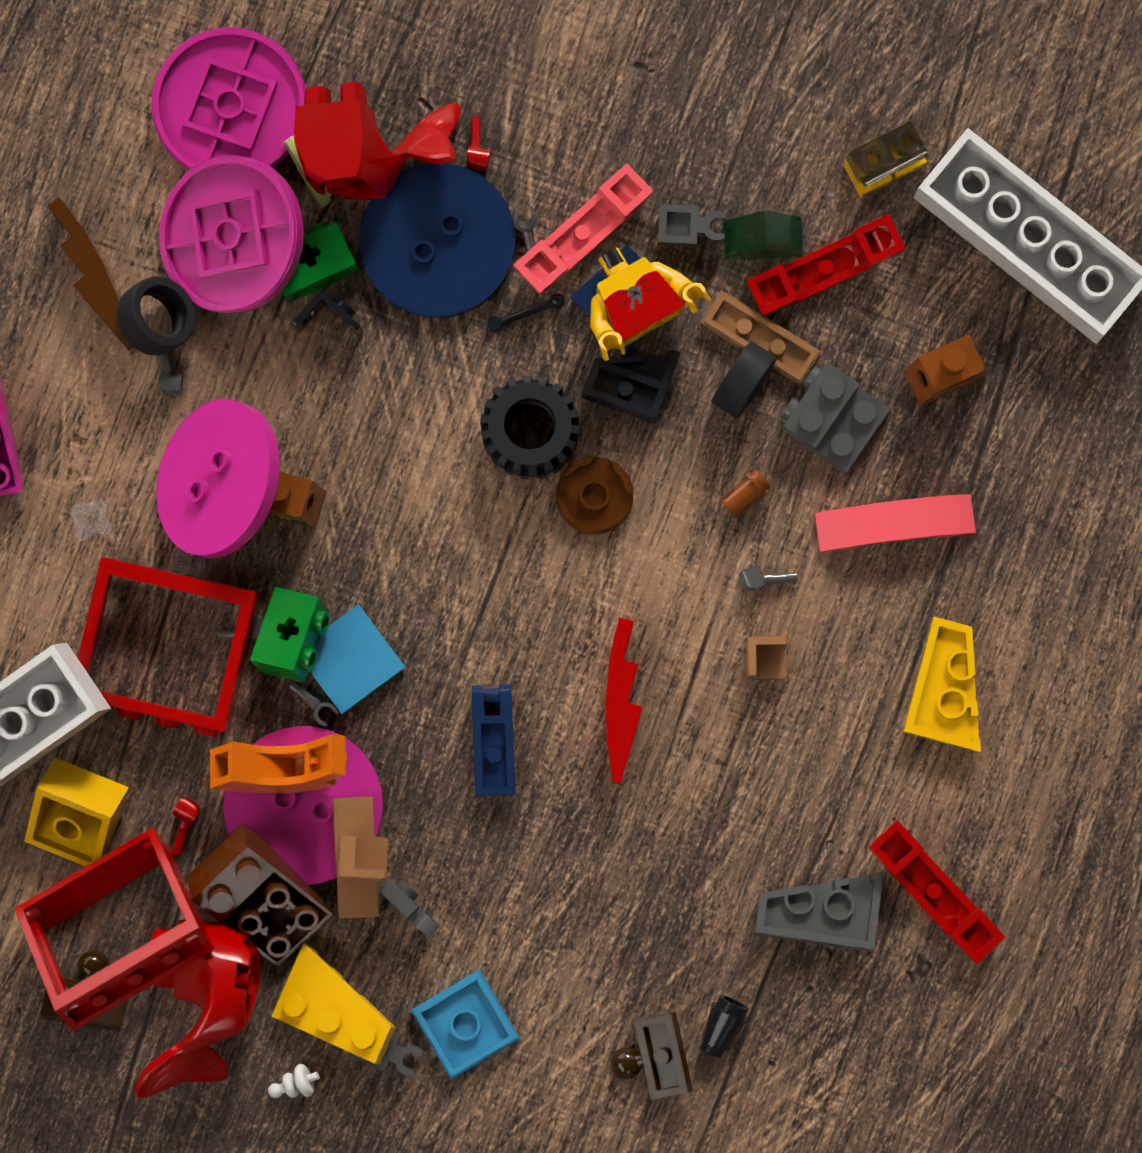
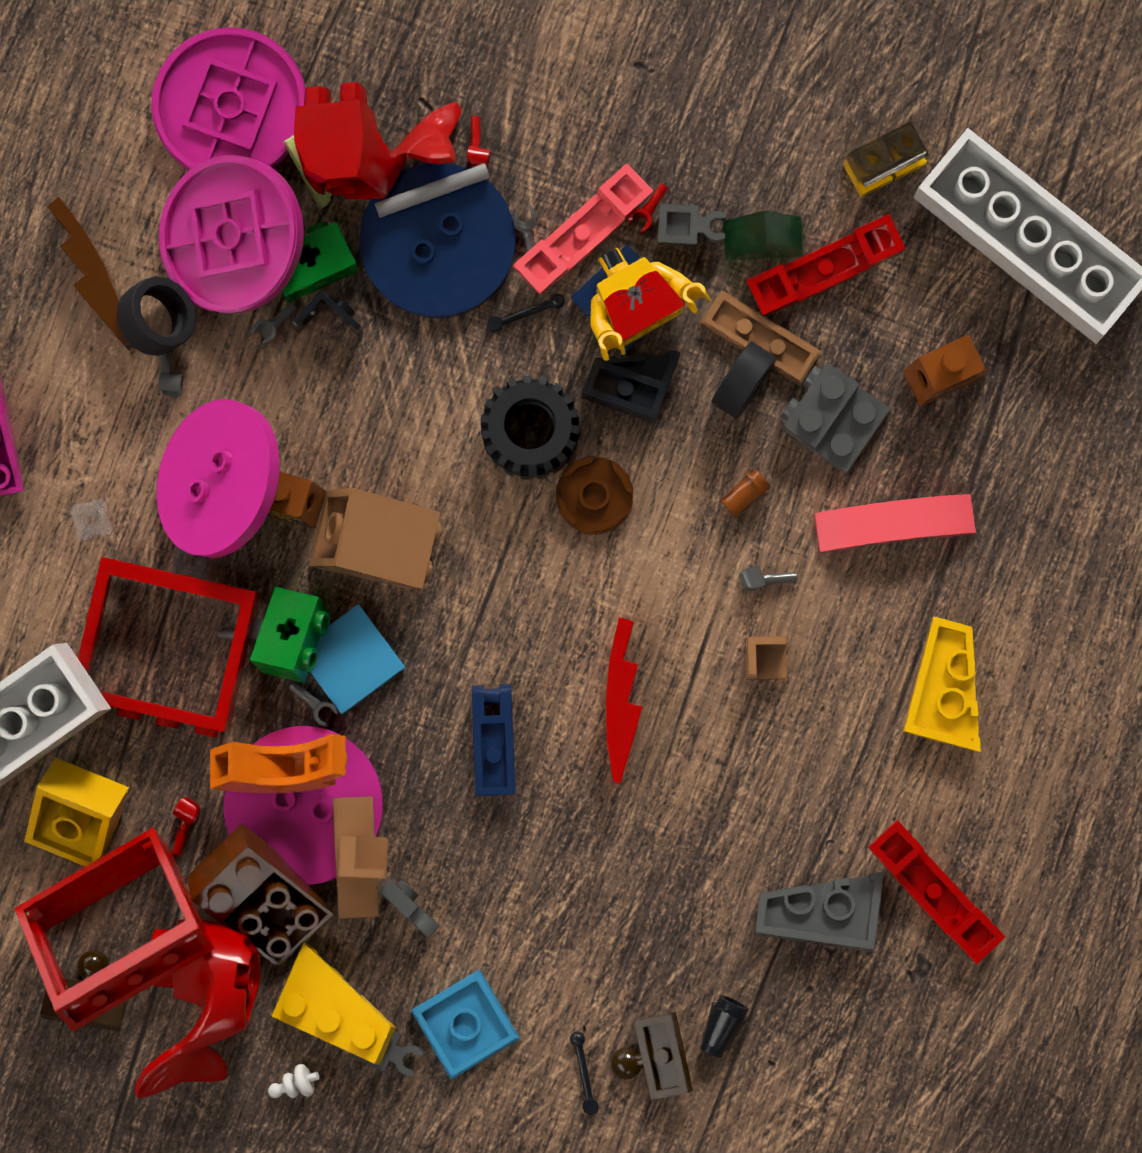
none -> dark grey hand [247,303,297,350]
none -> medium nougat slope [309,488,441,589]
none -> light grey bar [374,163,490,218]
none -> black hinge [570,1031,598,1115]
none -> red hand [628,183,669,236]

